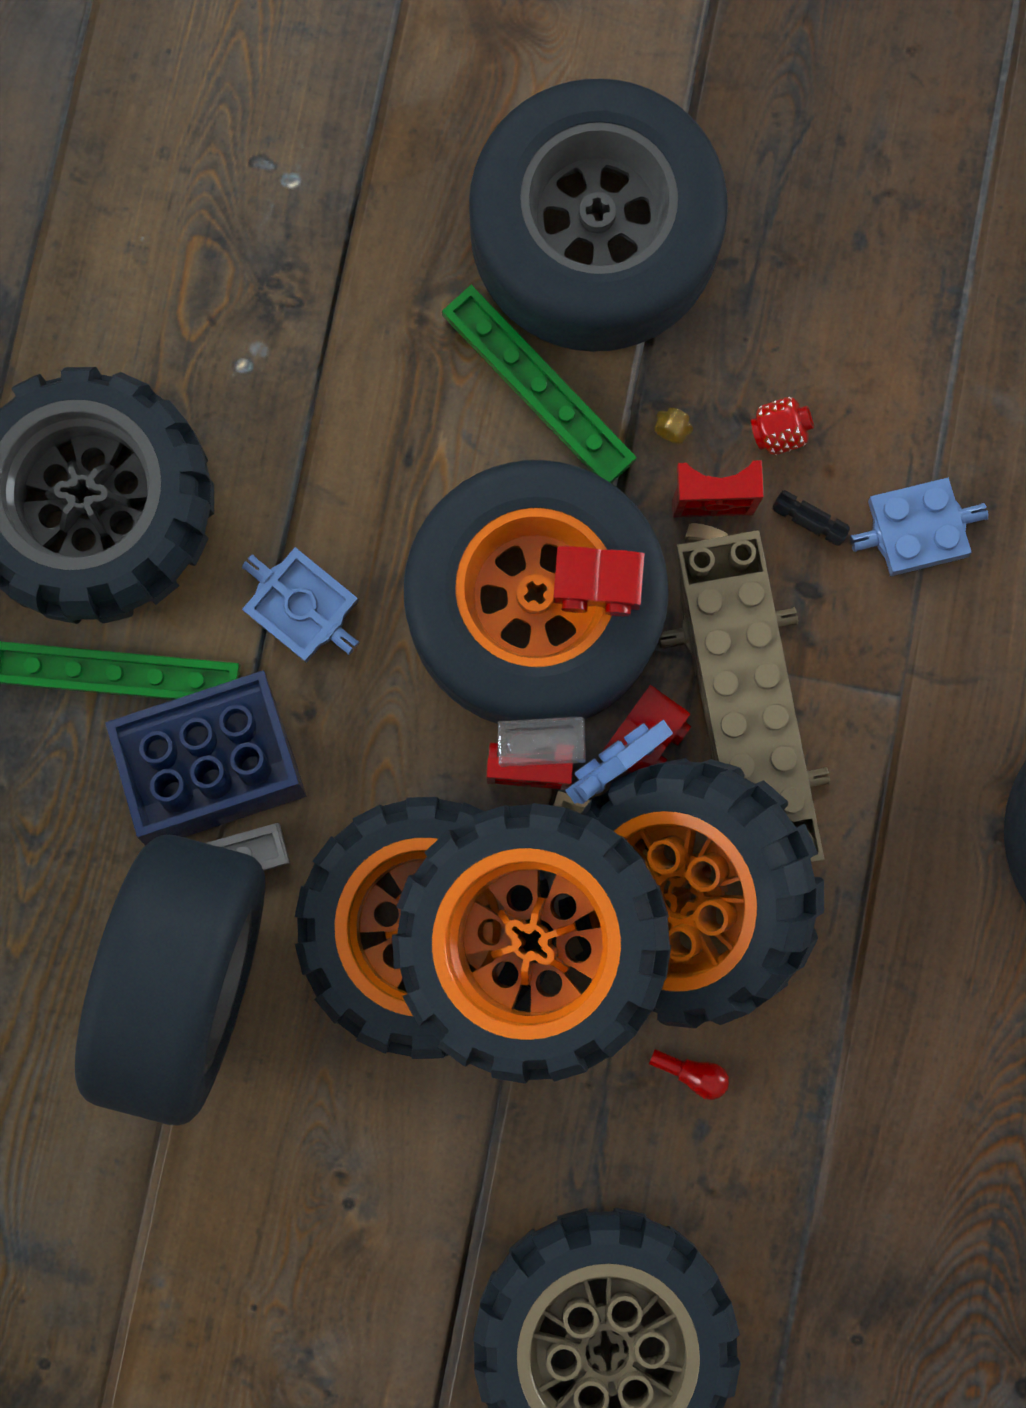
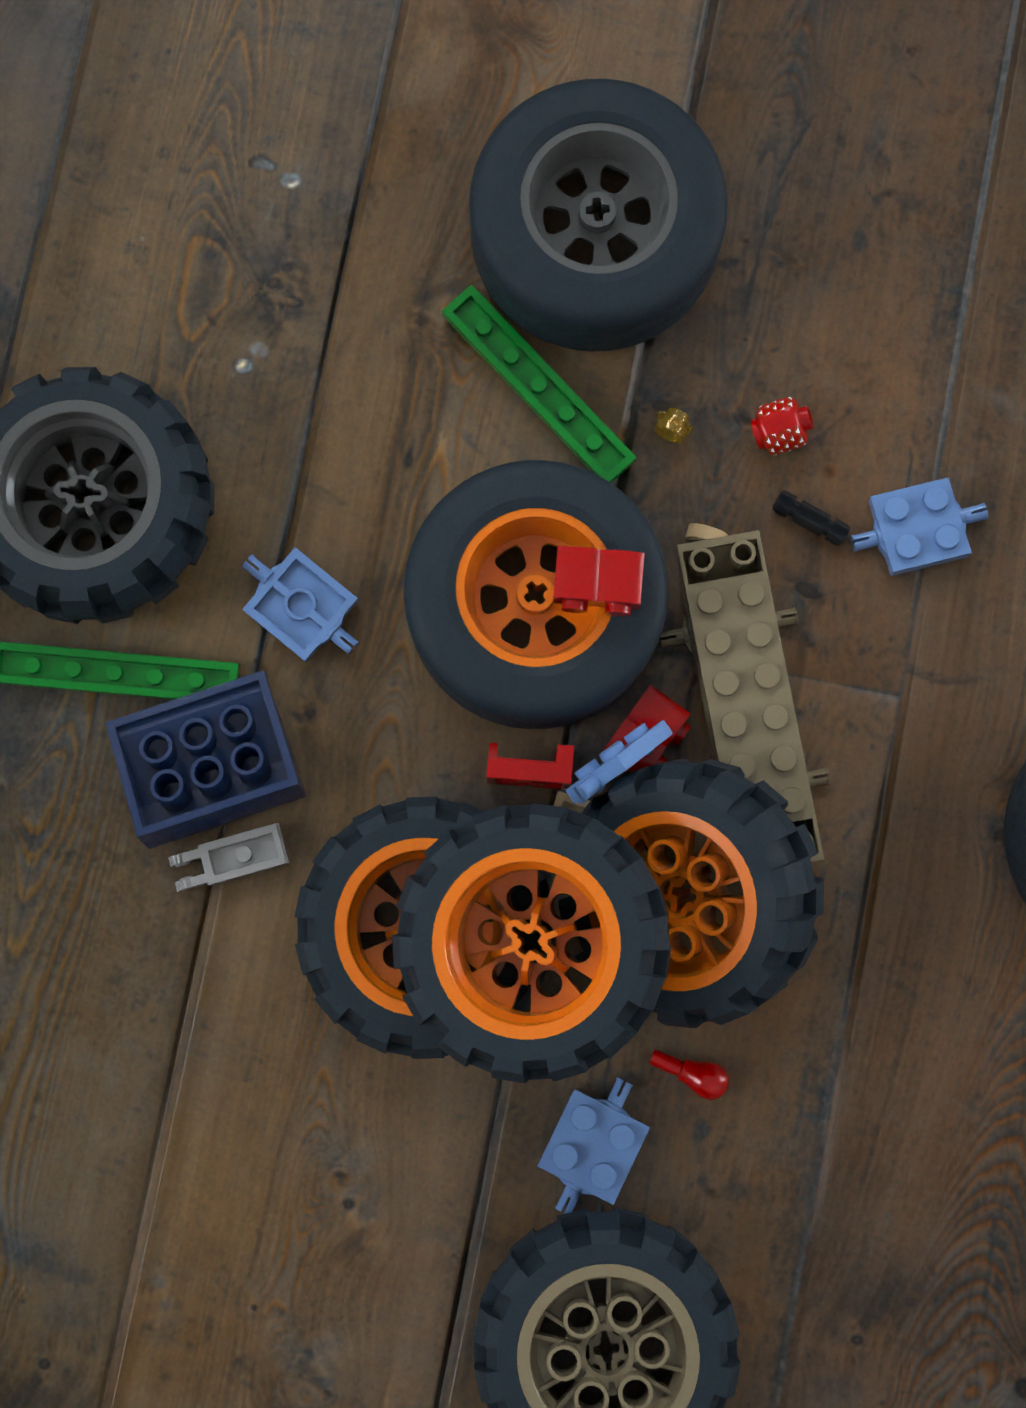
black wheel [74,835,265,1126] -> none
clear plate [498,717,586,767] -> none
red piece [672,460,764,518] -> none
none -> medium blue plate [538,1077,650,1214]

